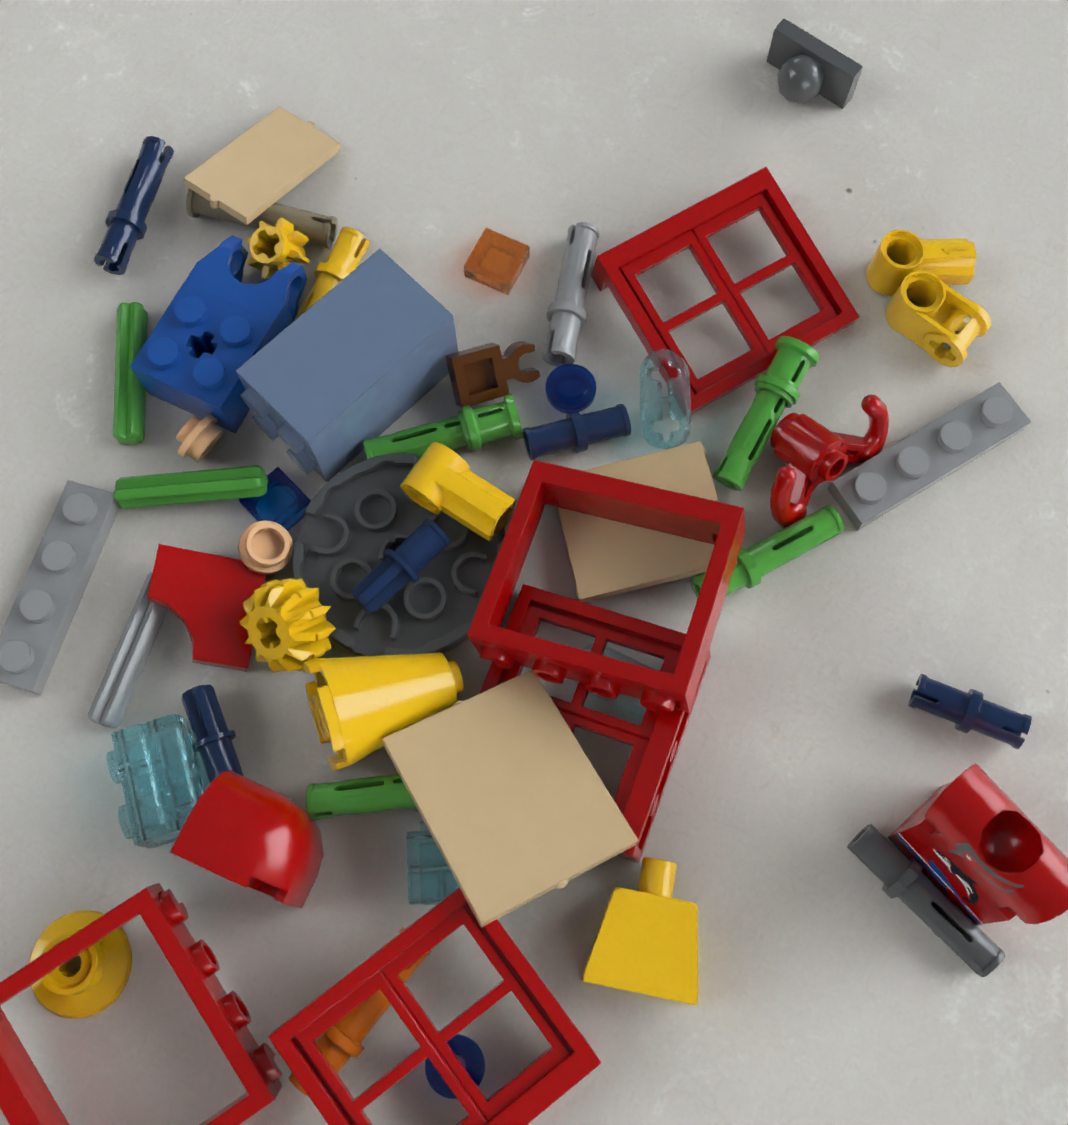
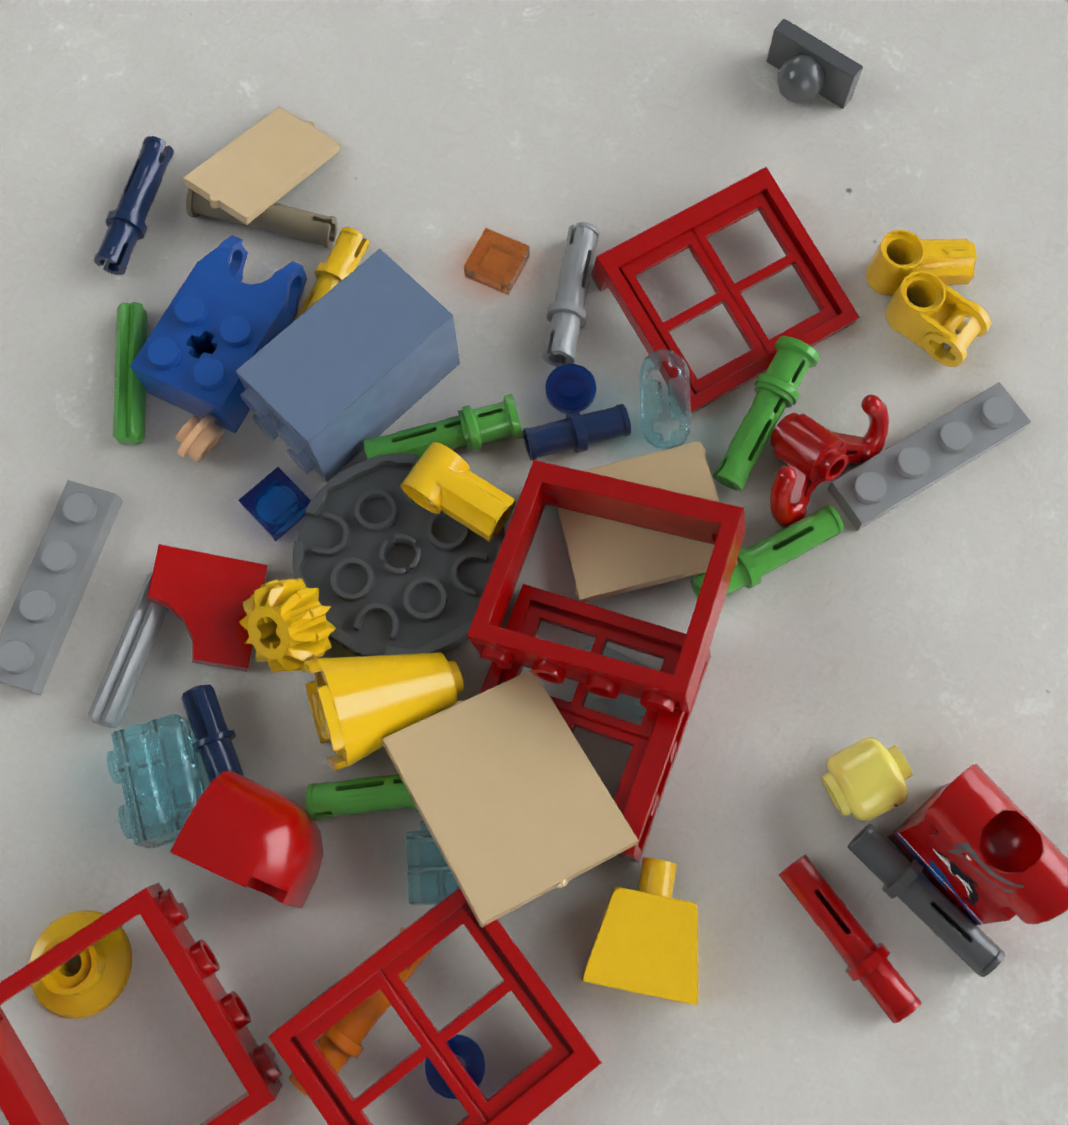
bright green axle [113,465,268,508] -> none
light nougat plate [238,521,293,574] -> none
yellow gear [245,217,310,280] -> none
dark blue axle [352,518,451,614] -> none
reddish brown plate [445,341,540,408] -> none
dark blue pin [908,673,1032,749] -> none
none -> red pin [779,854,922,1023]
none -> light yellow head [821,737,913,822]

